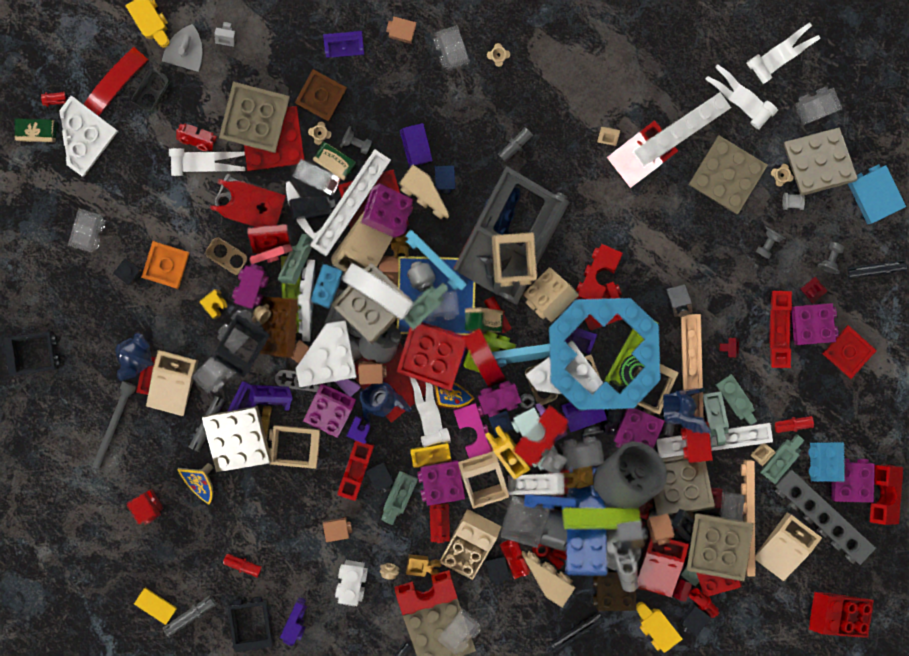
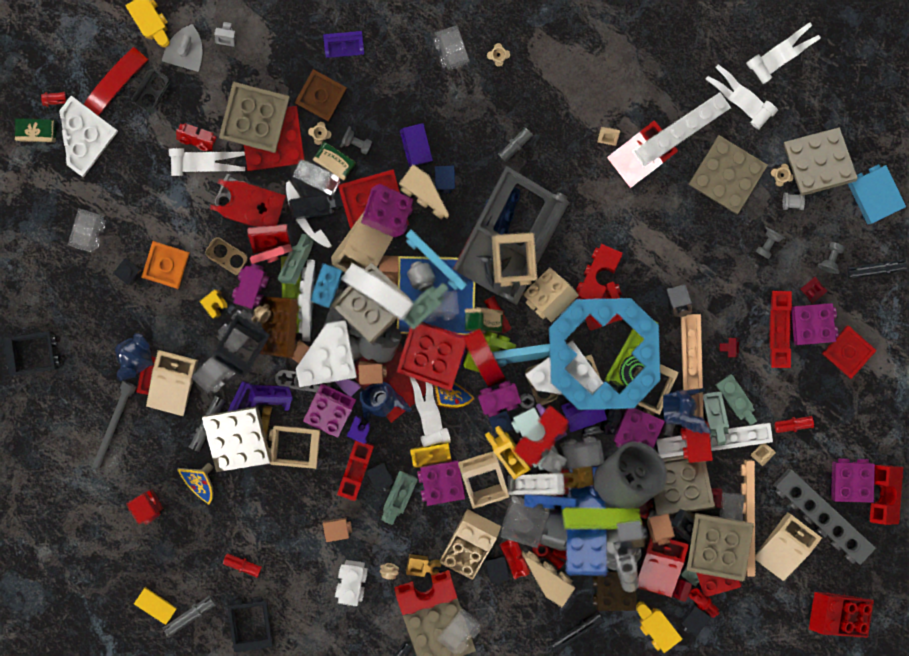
dark purple plate [280,597,307,646] -> none
white plate [310,149,391,256] -> none
nougat brick [386,17,416,44] -> none
pearl gold plate [391,231,411,258] -> none
red hinge [430,503,450,543] -> none
dark pink arch [454,403,494,459] -> none
dark purple hinge [564,328,597,354] -> none
sand green hinge [759,434,804,484] -> none
clear brick [795,86,842,125] -> none
dark azure plate [808,443,845,482] -> none

